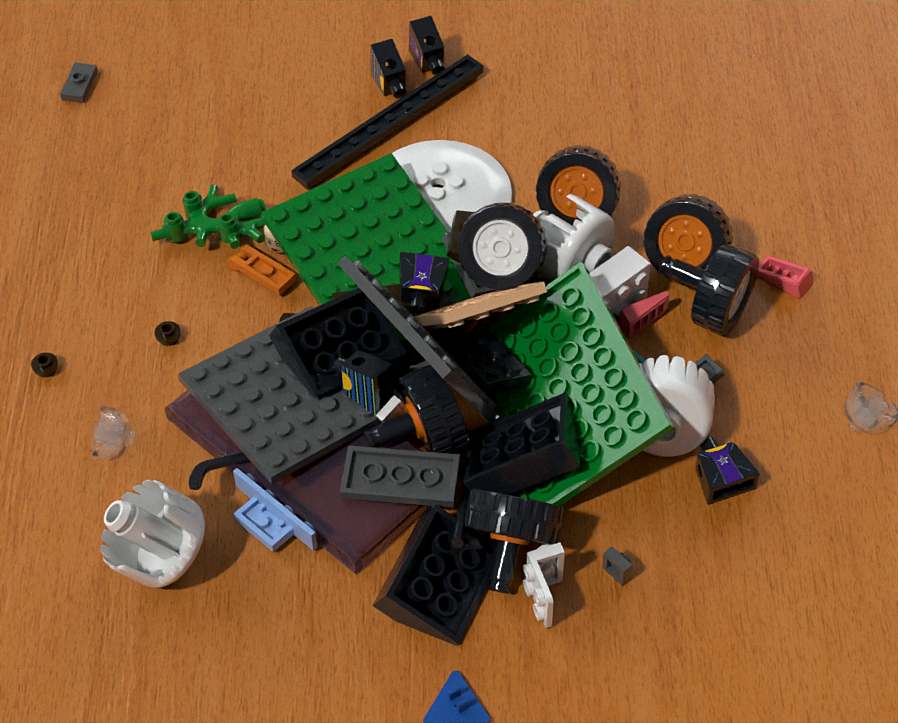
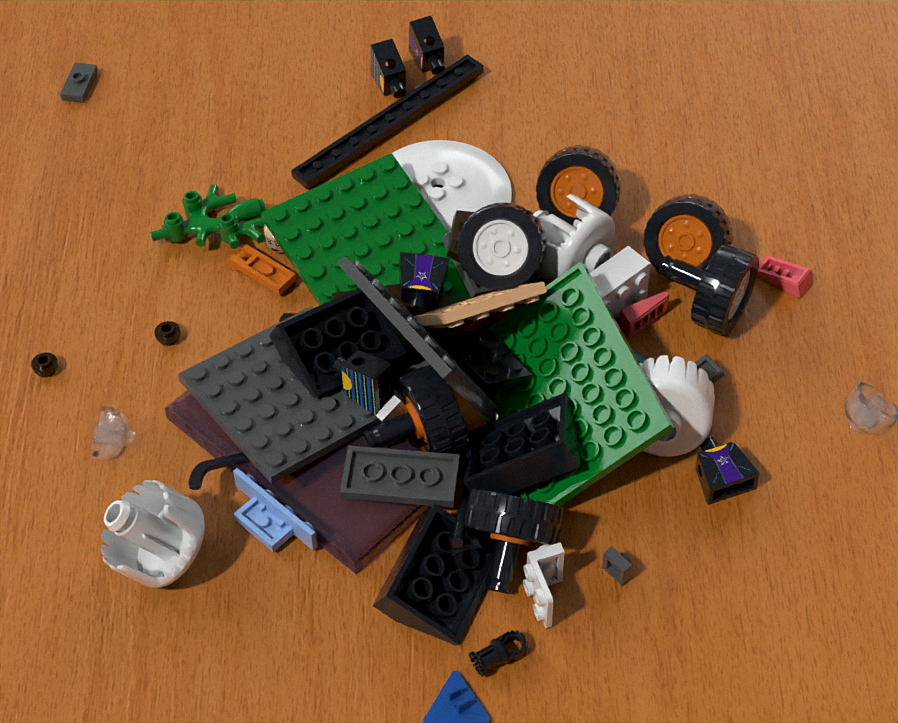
none -> black connector [468,630,527,677]

